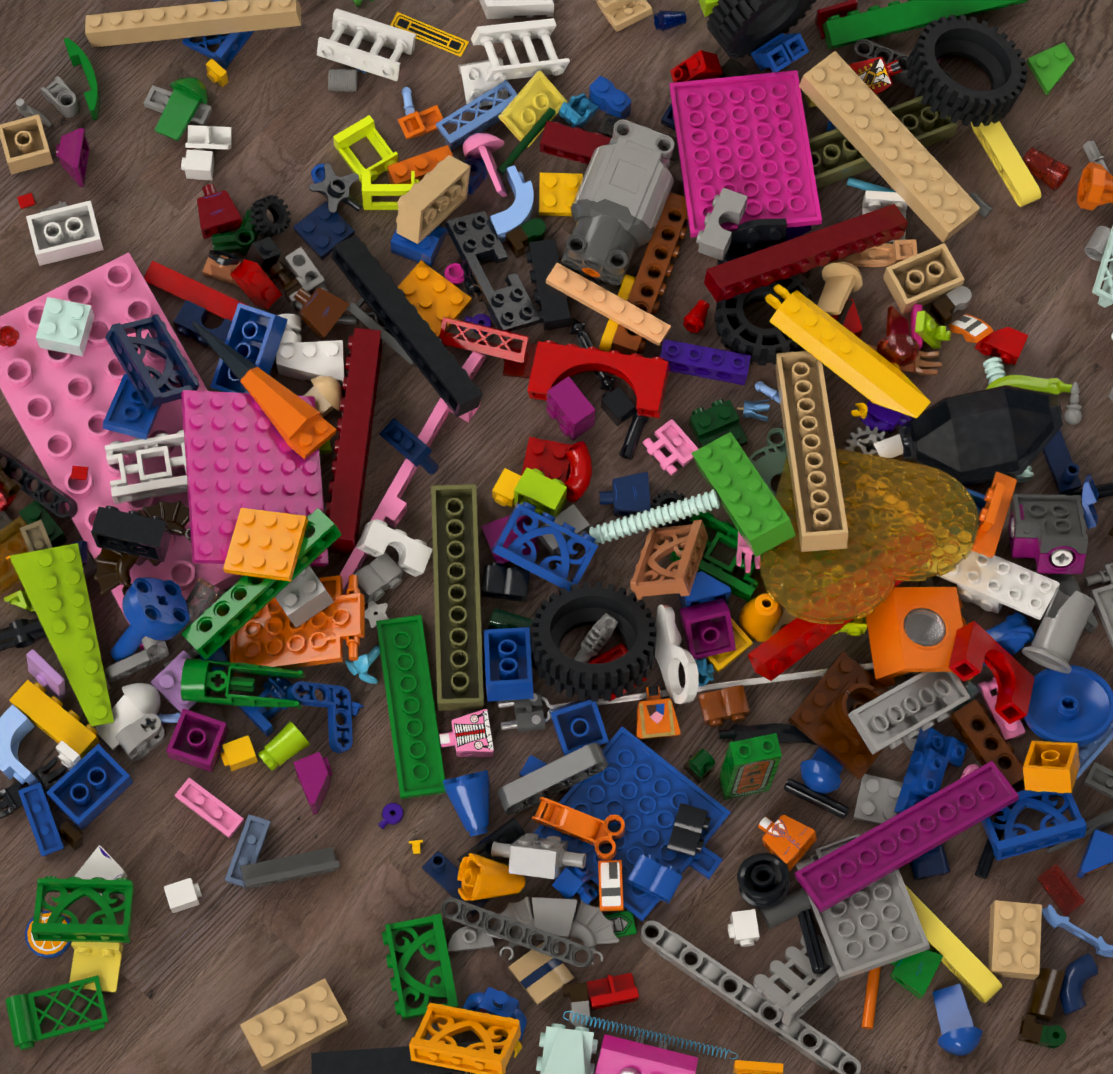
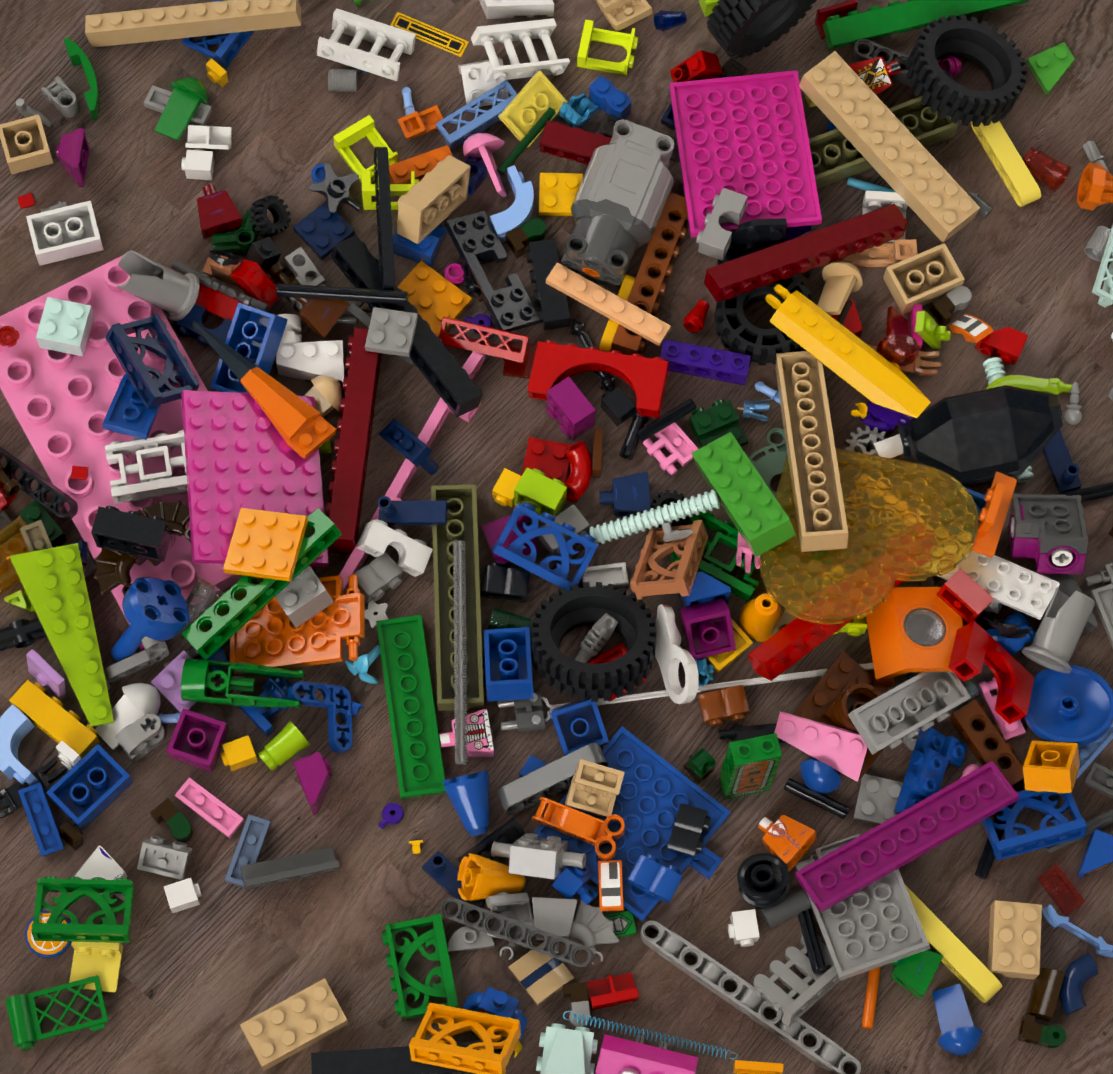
orange torso [635,686,681,740] -> none
blue hips [750,33,809,73] -> none
dark blue piece [910,845,950,881] -> none
blue slope [1082,474,1099,529] -> none
none -> light grey piece [117,250,200,321]
none -> light grey bracket [137,836,192,880]
none -> leg [150,798,193,843]
none -> dark grey piece [171,261,269,312]
none -> black axle [276,283,408,304]
none -> light grey plate [365,307,418,357]
none -> black beam [374,147,395,290]
none -> dark blue piece [378,496,448,525]
none -> light grey axle [453,540,468,765]
none -> light grey plate [486,892,529,912]
none -> tan slope [565,759,625,818]
none -> neon yellow panel [577,19,638,76]
none -> white tile [582,562,629,588]
none -> reddish brown tile [592,428,603,478]
none -> black axle [637,399,697,441]
none -> light grey bar [662,522,694,542]
none -> bright pink wing [774,711,868,782]
none -> brick [936,568,994,624]
none -> dark pink plate [940,56,962,78]
none -> black piece [975,612,1032,639]

